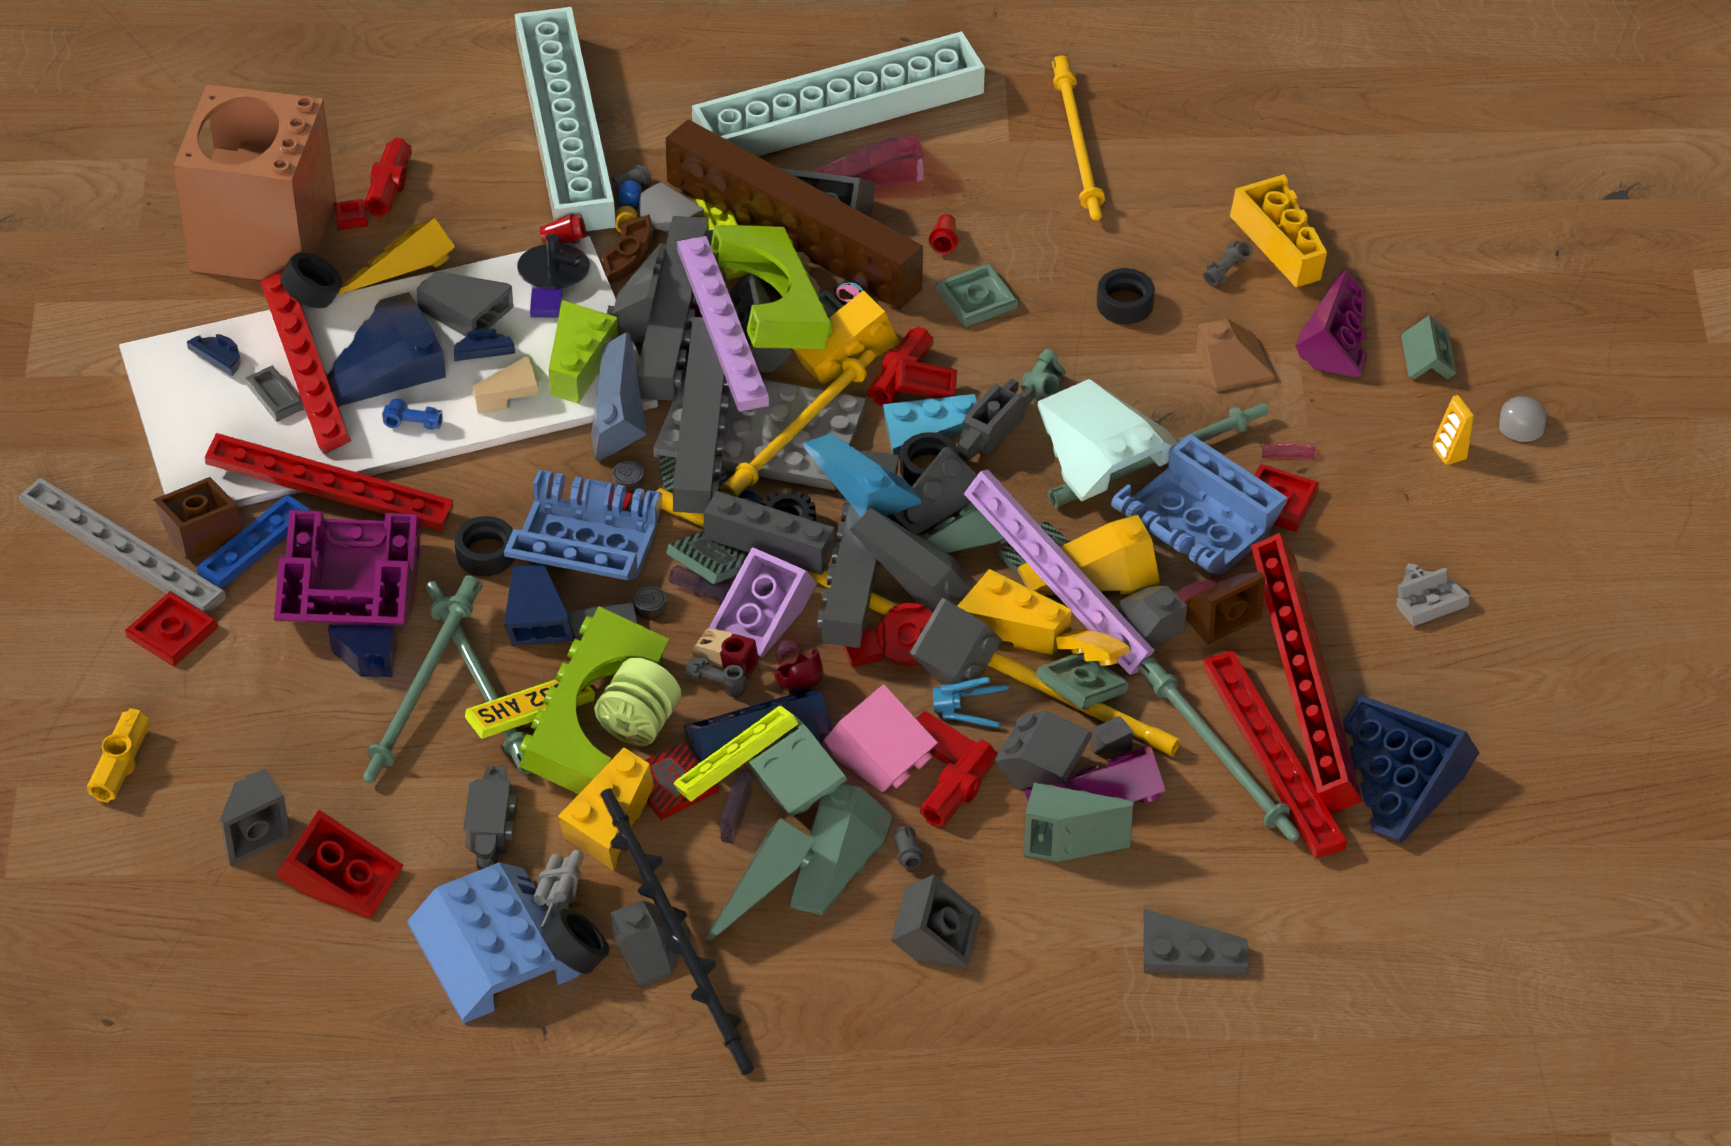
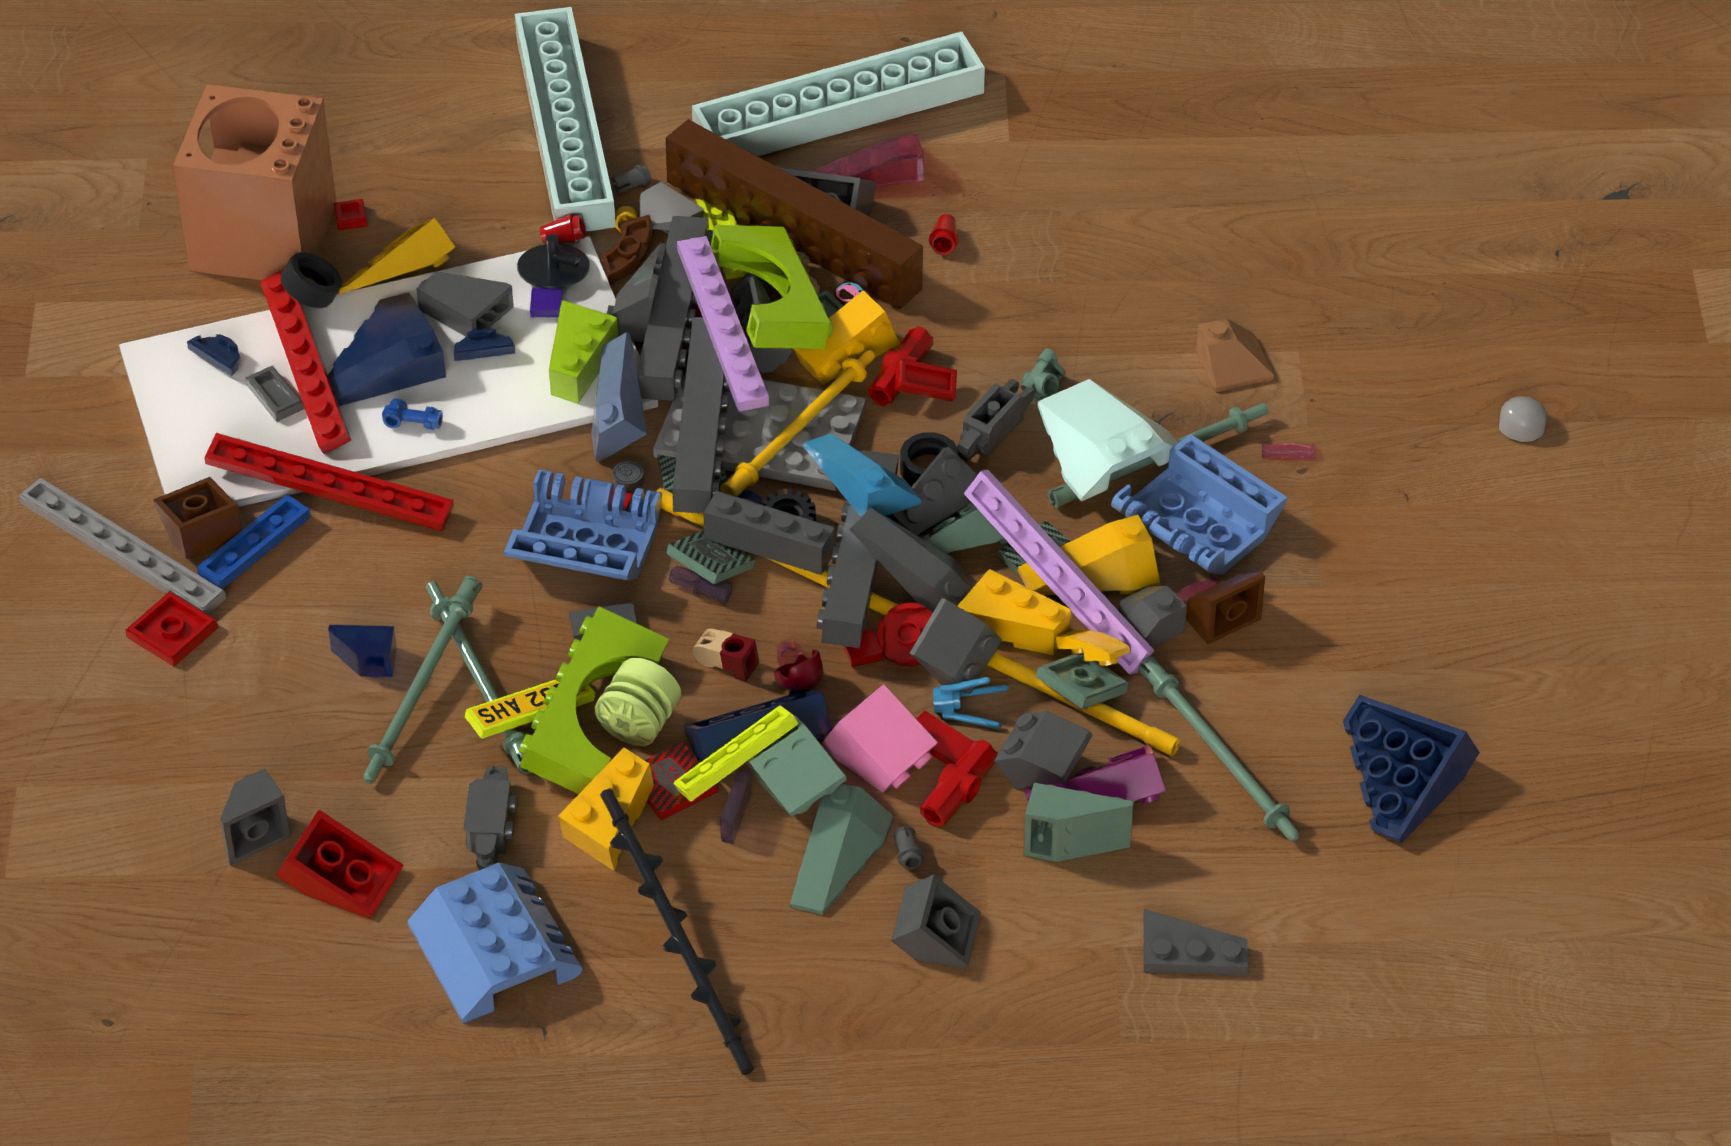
yellow piece [87,708,151,803] -> none
magenta slope [274,510,422,626] -> none
red piece [364,138,412,217] -> none
black tyre [454,516,515,576] -> none
tan slope [472,357,538,413] -> none
dark blue slope [504,564,575,646] -> none
light grey piece [533,850,584,929] -> none
black tyre [543,908,609,974] -> none
dark grey slope [611,901,689,987] -> none
blue piece [618,180,642,209] -> none
flat silver tile [634,586,667,618] -> none
dark grey bar [686,657,747,697] -> none
sand green wedge [706,818,815,942] -> none
lavender slope [708,547,817,657] -> none
medium azure wing [883,394,977,455] -> none
sand green tile [936,263,1018,328] -> none
yellow bar [1051,55,1105,221] -> none
flat silver slope [1091,716,1133,753] -> none
black tyre [1097,268,1155,324] -> none
dark grey bar [1203,240,1253,286] -> none
red plate [1203,650,1347,859] -> none
yellow wedge [1230,174,1327,288] -> none
red brick [1251,533,1363,814] -> none
red tile [1254,464,1319,532] -> none
magenta wedge [1295,269,1367,377] -> none
light grey slope [1397,563,1470,627] -> none
sand green panel [1401,315,1457,380] -> none
yellow slope [1433,395,1474,465] -> none

